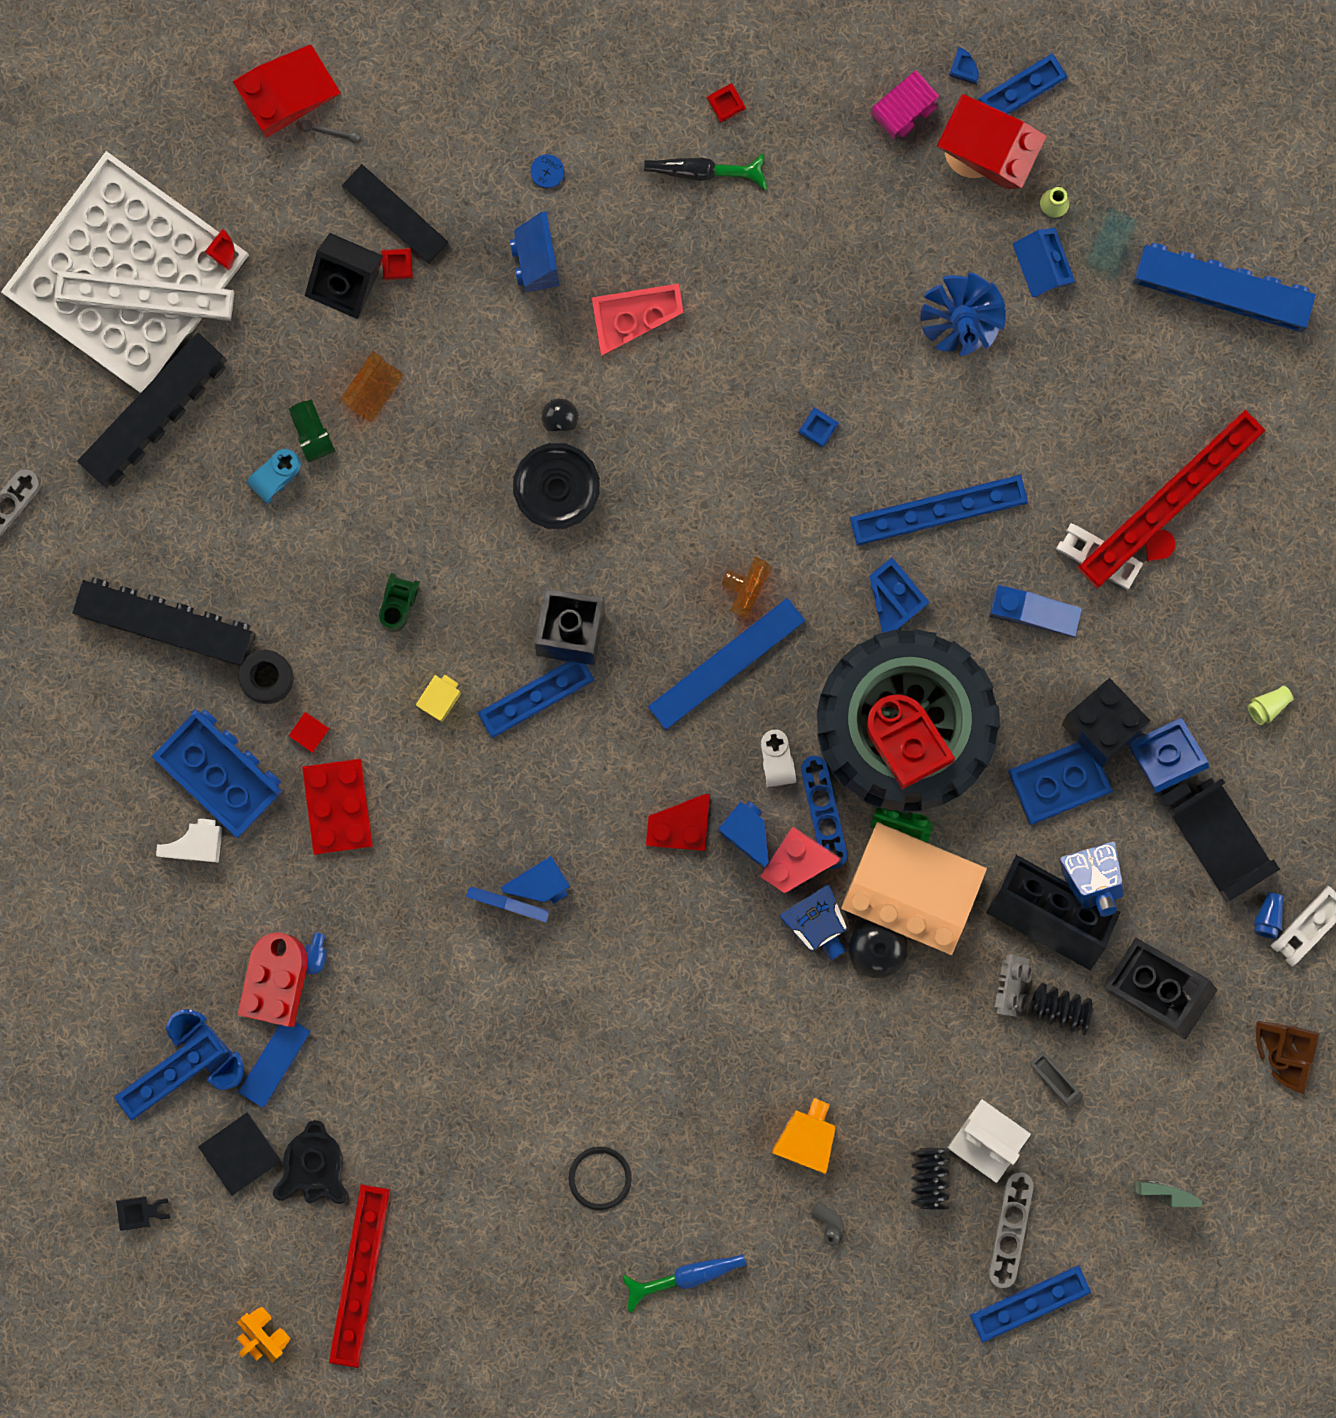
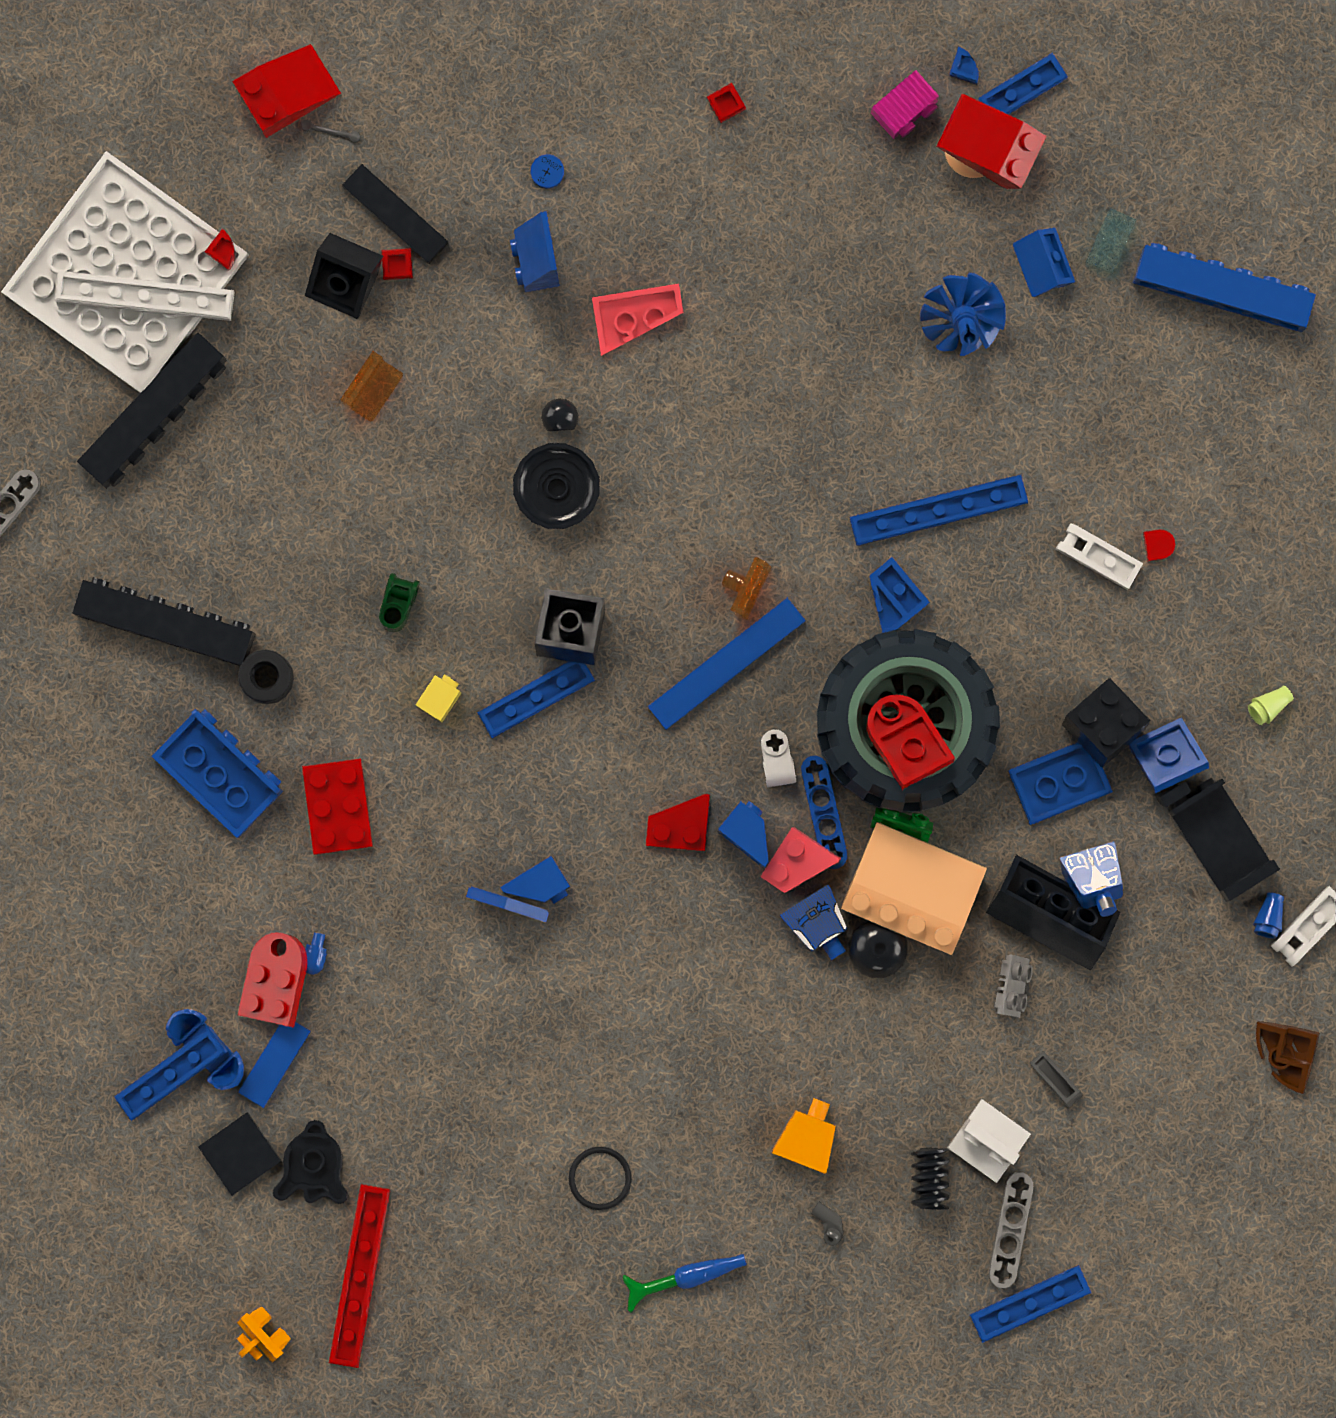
black plate [116,1196,170,1231] -> none
white arch [156,819,222,863] -> none
dark azure piece [246,449,301,504] -> none
red tile [288,712,330,753] -> none
dark green piece [289,399,336,463] -> none
black piece [644,154,767,191] -> none
blue tile [798,407,839,448] -> none
slope [989,585,1082,637] -> none
black piece [1027,983,1094,1036] -> none
yellowish green cone [1040,187,1069,218] -> none
red tile [1076,409,1266,589] -> none
black slope [1104,938,1217,1040] -> none
sand green slope [1134,1179,1202,1207] -> none

